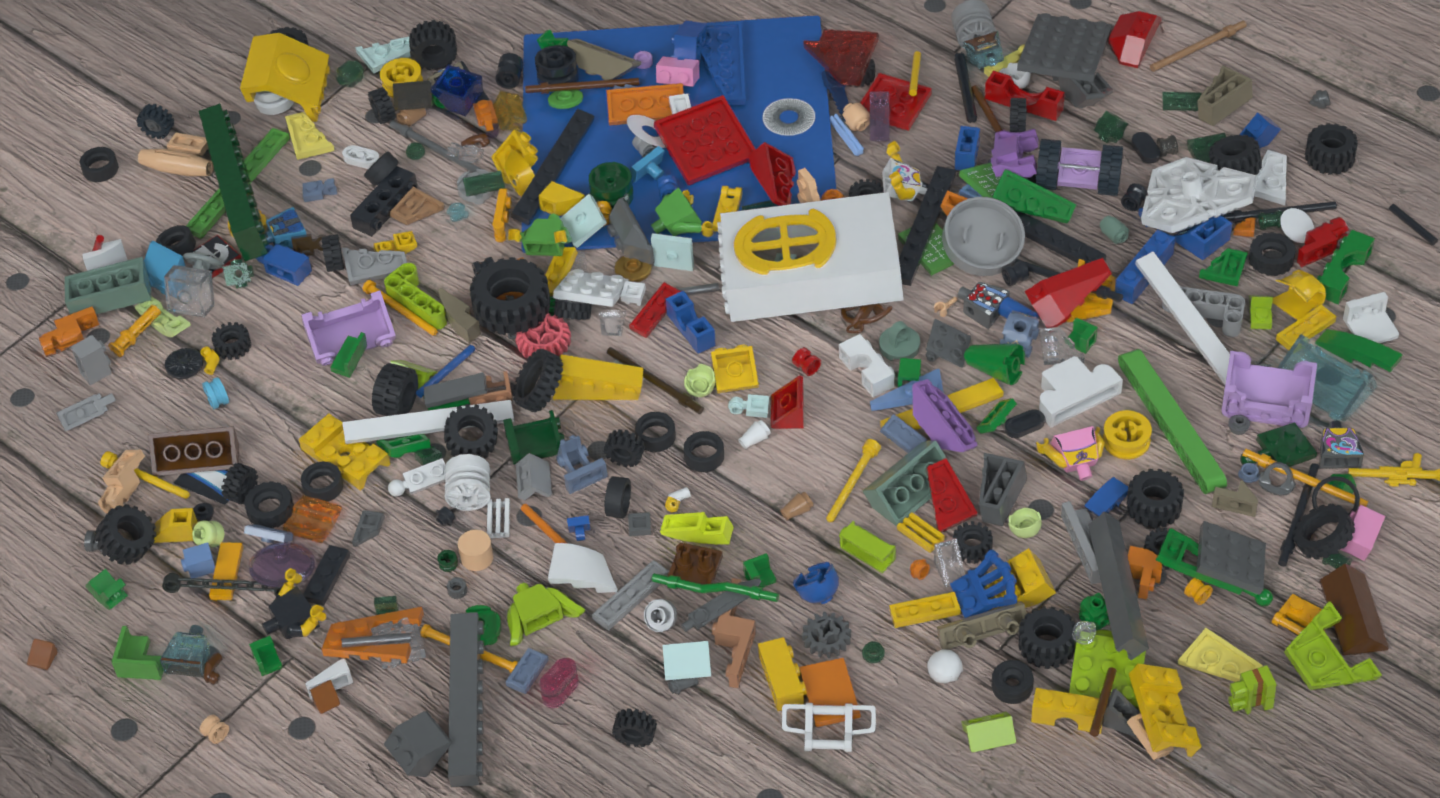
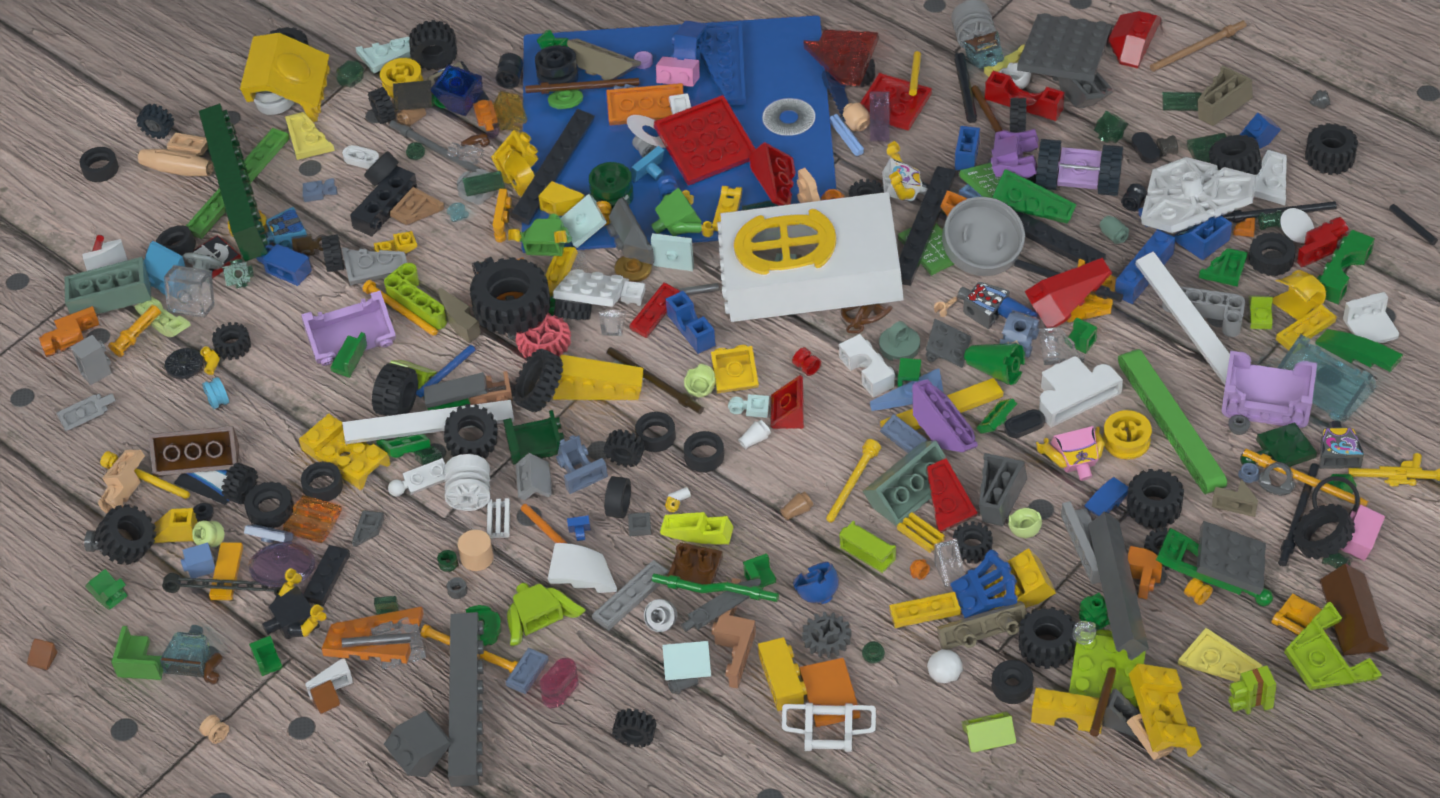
black plate [436,506,456,526] -> none
black wheel [1001,261,1029,286] -> none

